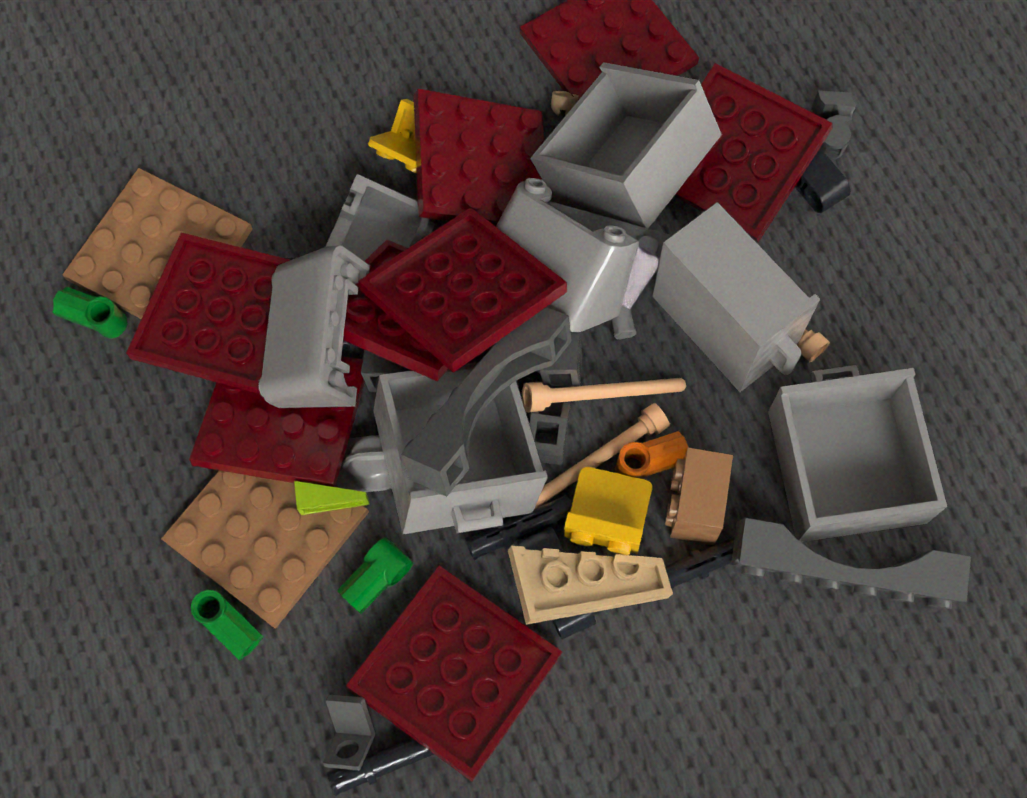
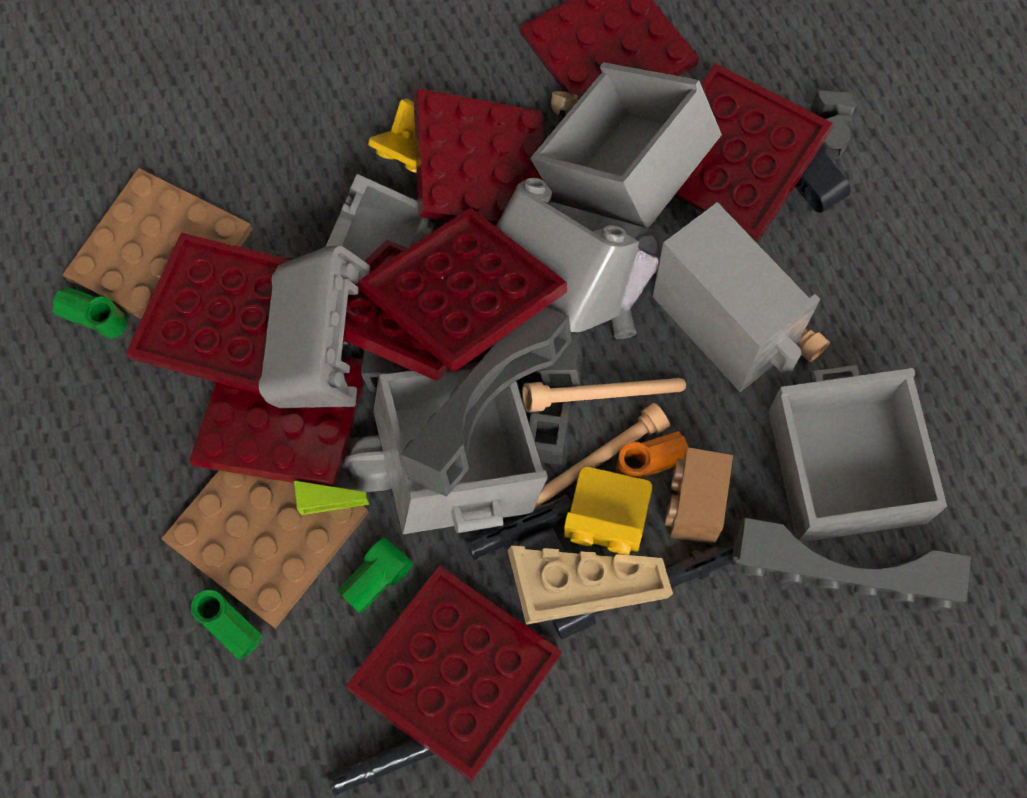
dark grey bracket [323,695,375,771] -> none

